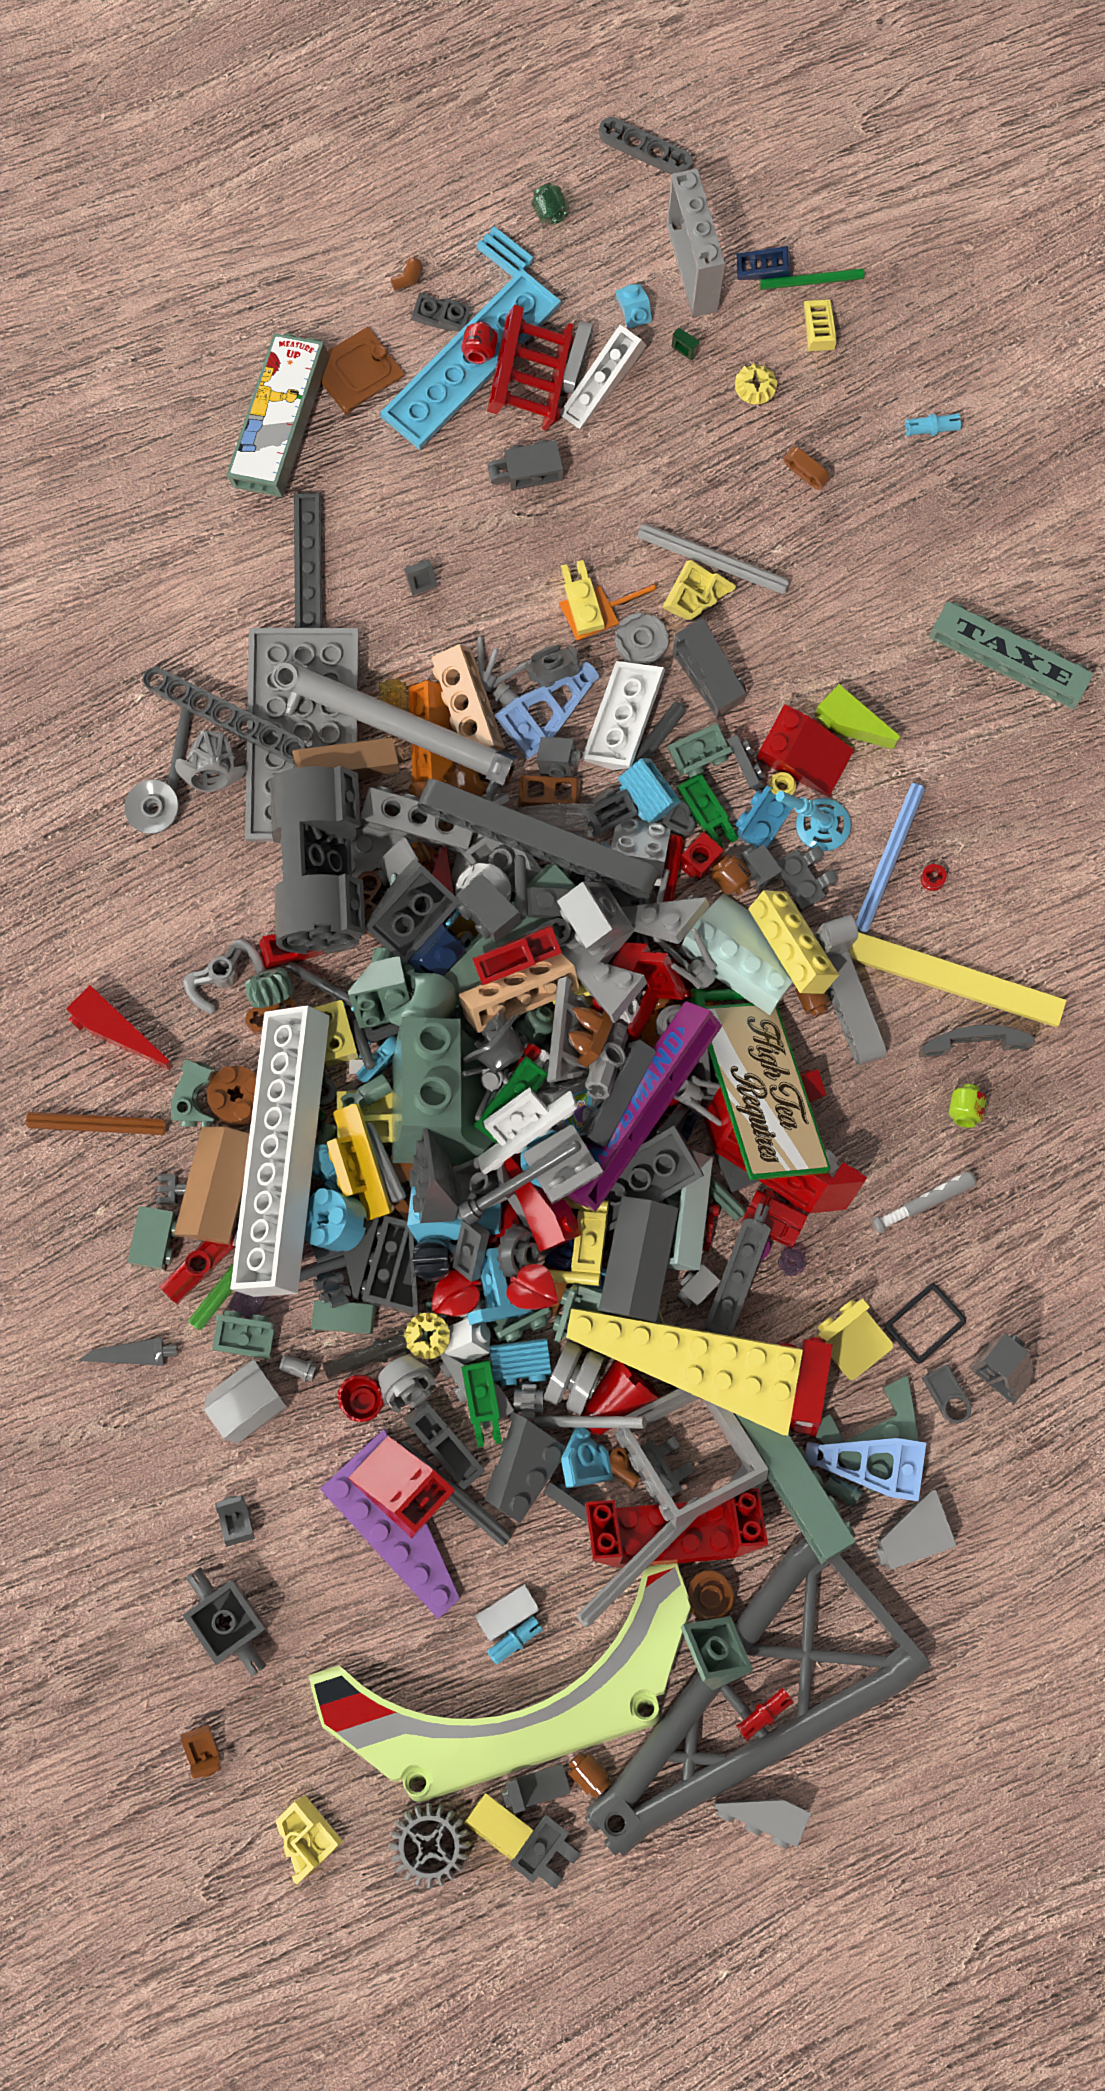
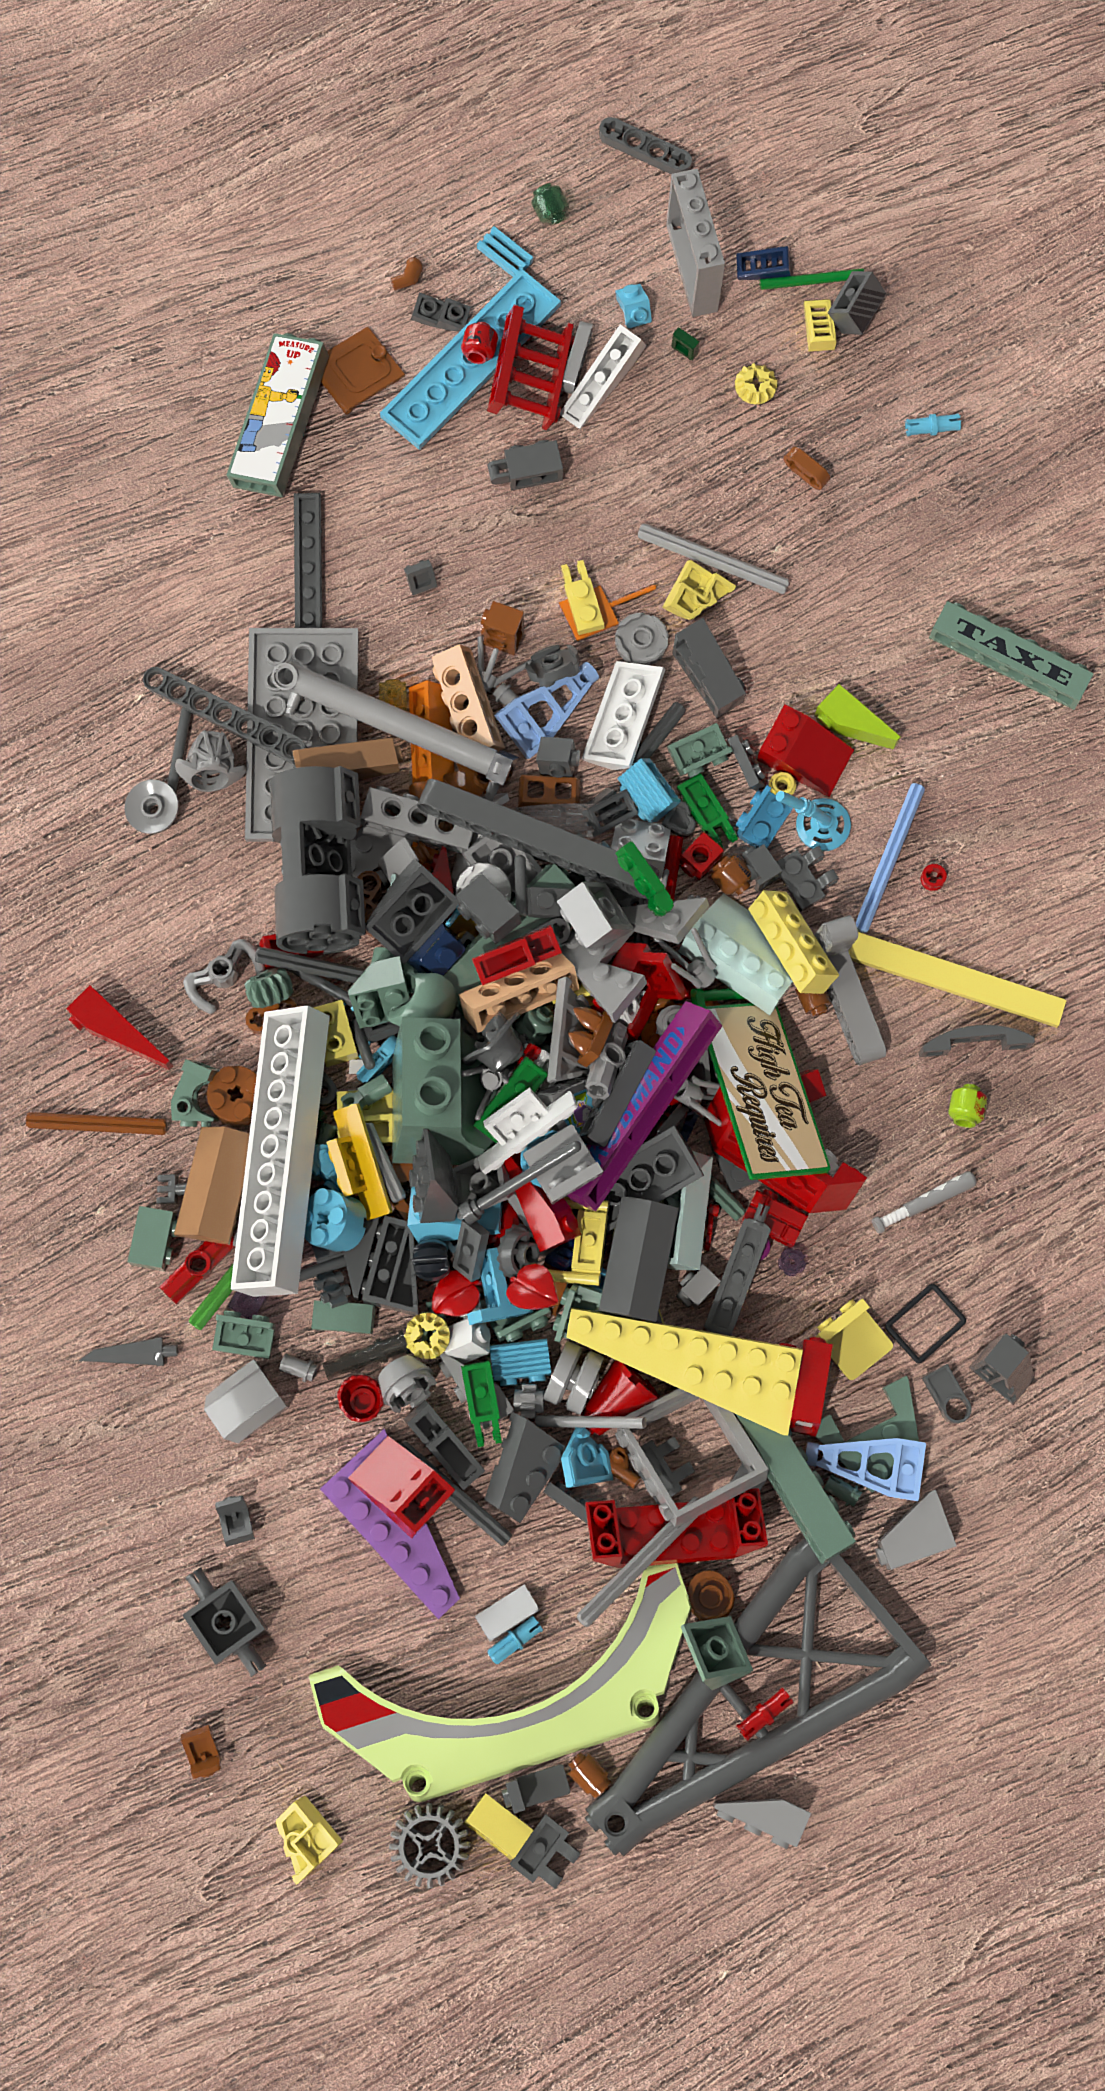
none -> dark grey axle [255,947,364,983]
none -> dark orange brick [480,601,524,656]
none -> green hinge [615,841,674,917]
none -> dark grey brick [828,271,886,335]

